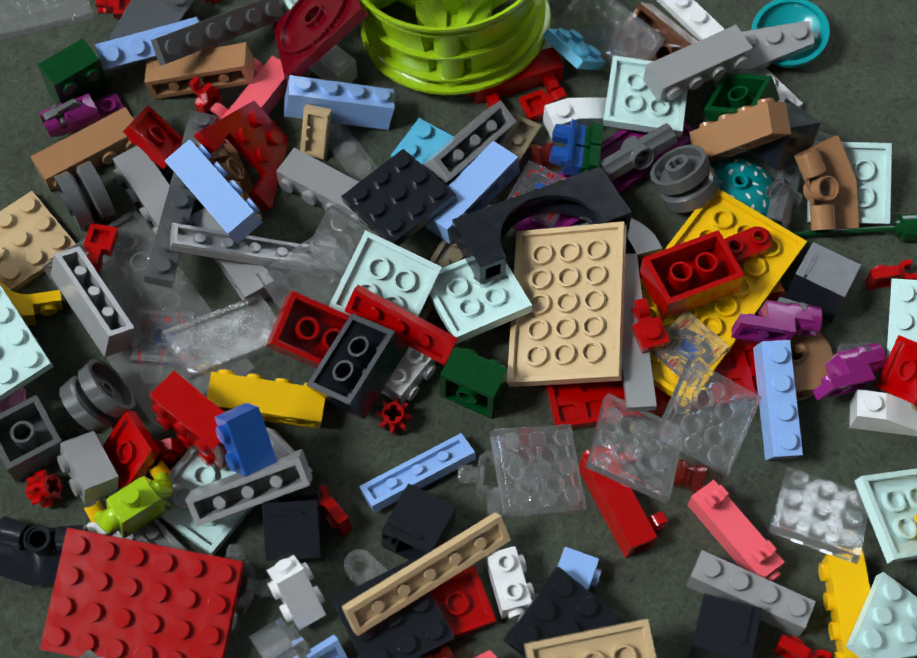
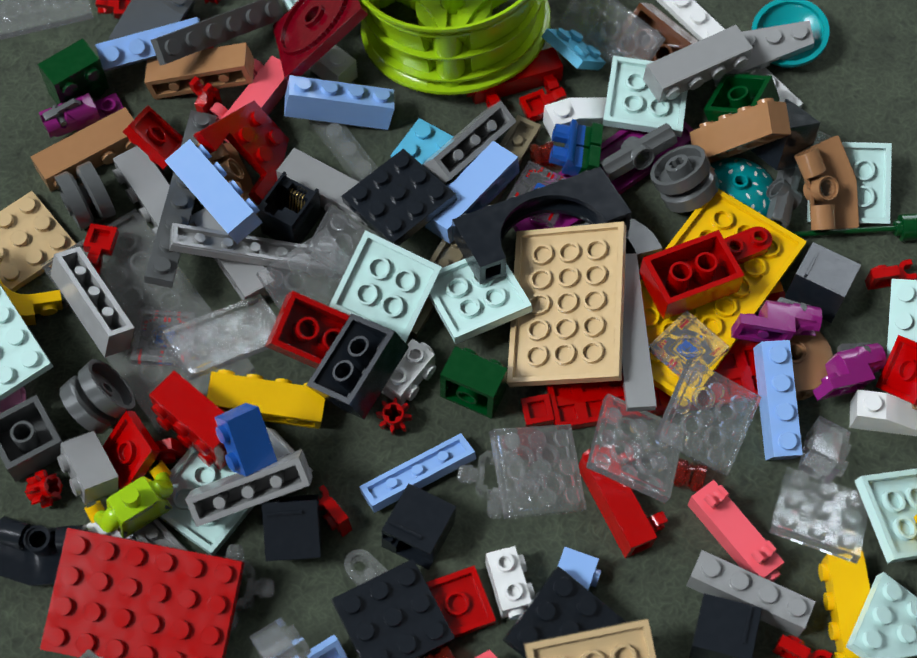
white brick [267,555,326,630] -> none
tan plate [300,104,332,160] -> none
tan plate [341,512,511,636] -> none
red plate [345,285,458,365] -> none
red plate [631,298,670,353] -> none
none -> black piece [258,172,322,244]
none -> red plate [521,393,554,429]
none -> clear brick [798,416,852,485]

